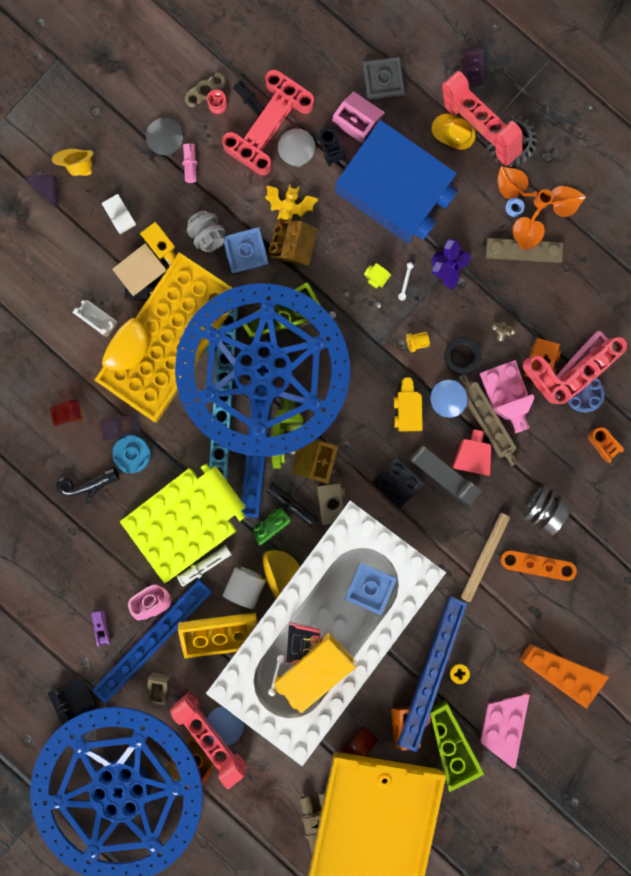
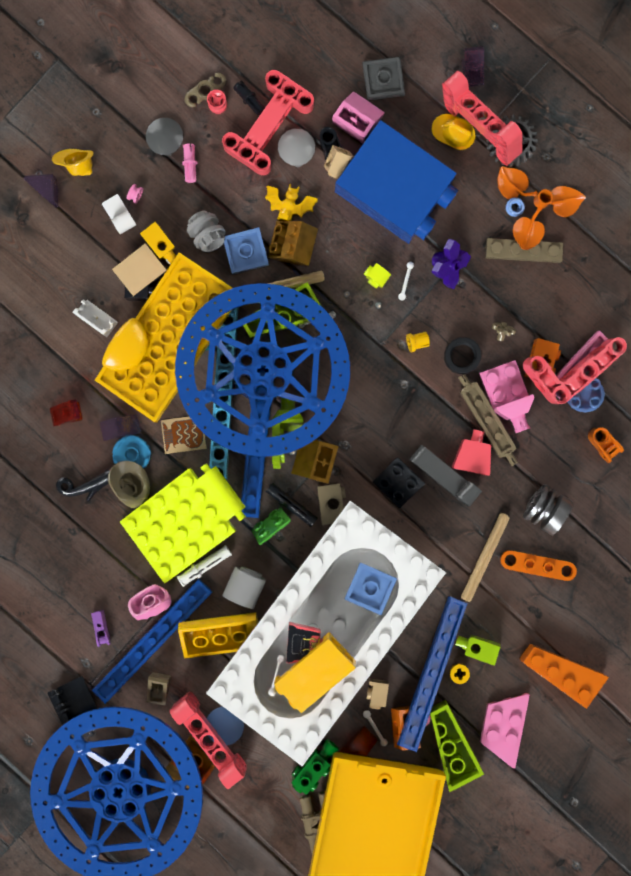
yellow piece [263,550,300,599] -> none
yellow hinge [394,377,422,432] -> none
medium blue dish [430,380,468,418] -> none
none -> dark tan hat [108,461,150,508]
none -> bright pink bush [127,184,143,203]
none -> sticker [161,417,207,454]
none -> tan axle [254,271,325,295]
none -> green brick [291,739,339,795]
none -> tan brick [324,145,354,179]
none -> white hinge [363,710,388,746]
none -> tan brick [366,678,389,709]
none -> lime torso [455,635,501,666]

